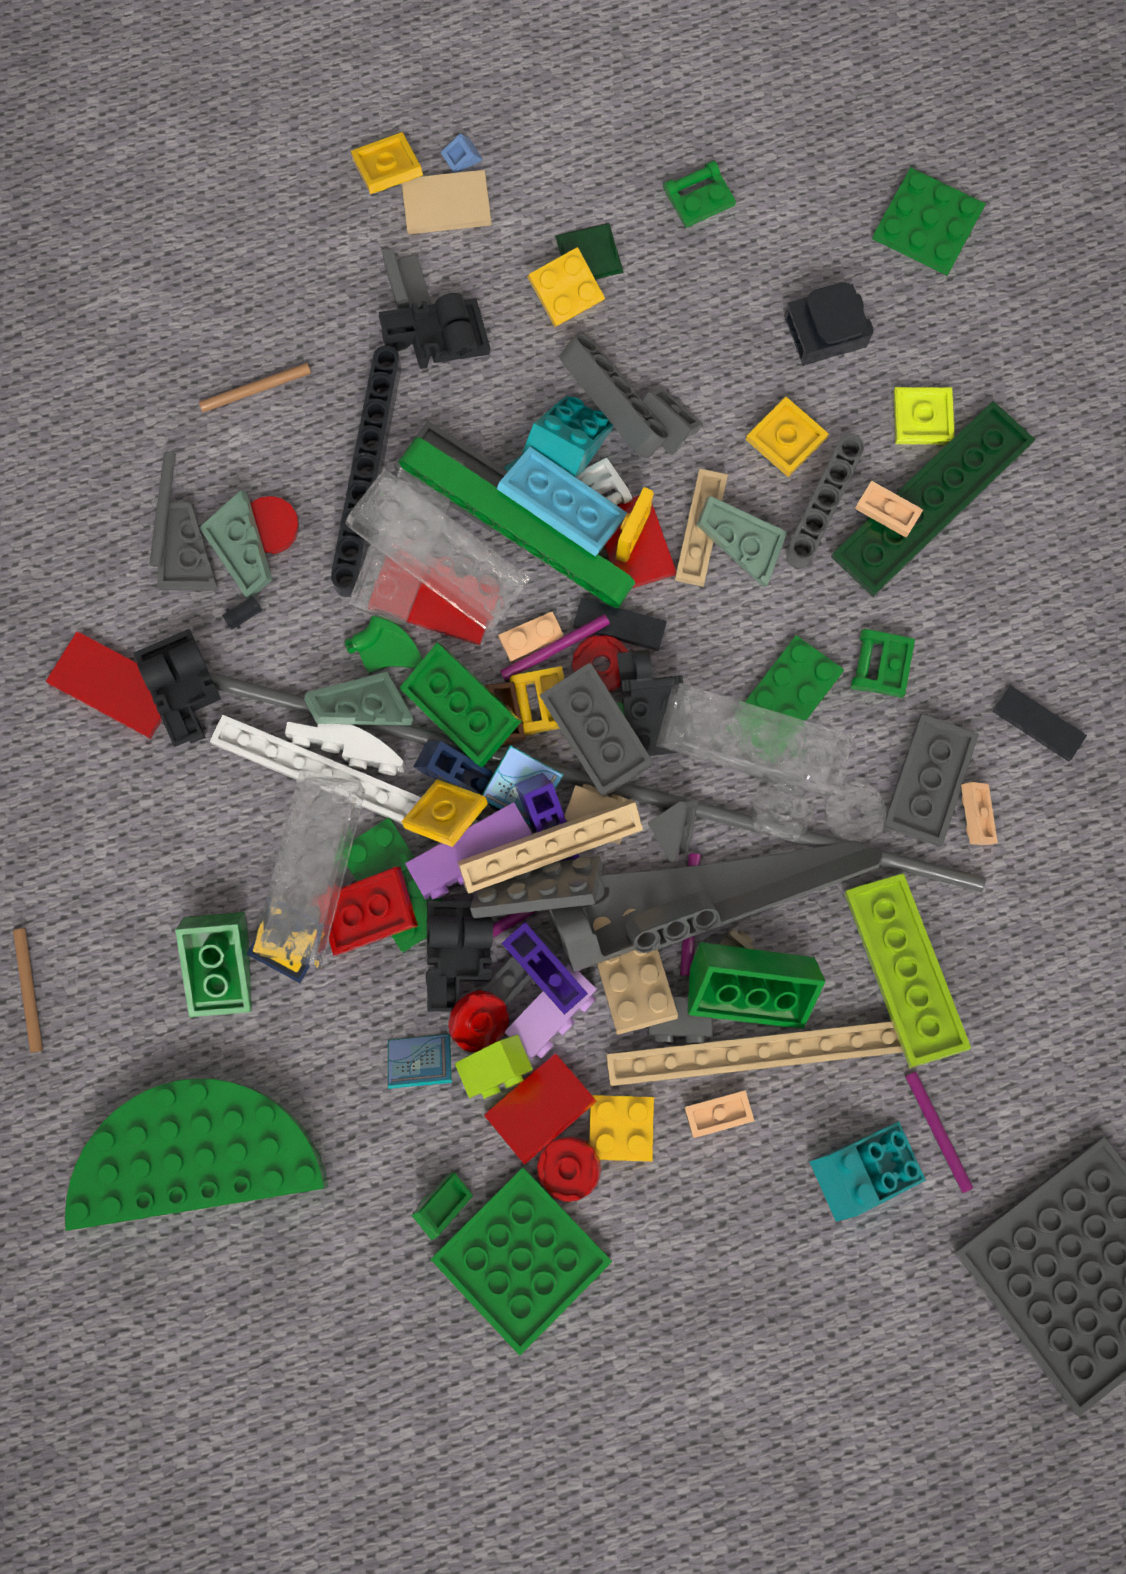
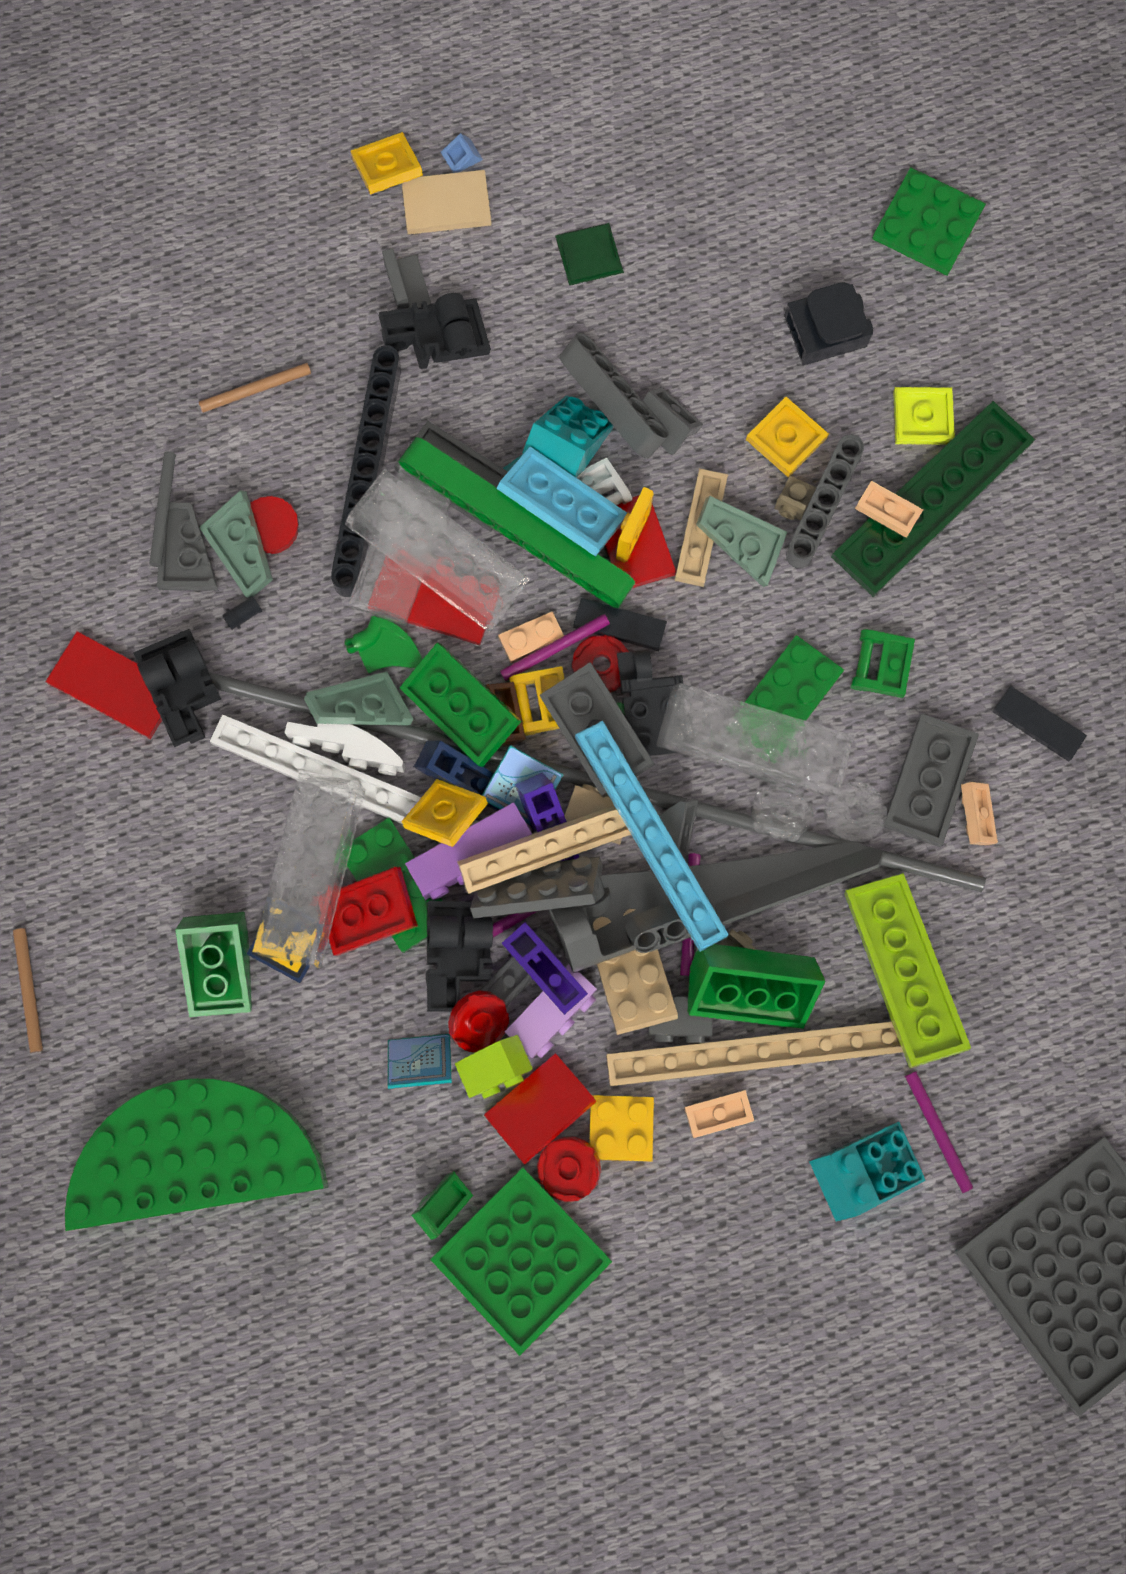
yellow plate [527,247,605,328] -> none
green plate [663,160,736,228] -> none
none -> medium azure tile [575,720,729,952]
none -> dark tan bracket [774,476,817,521]

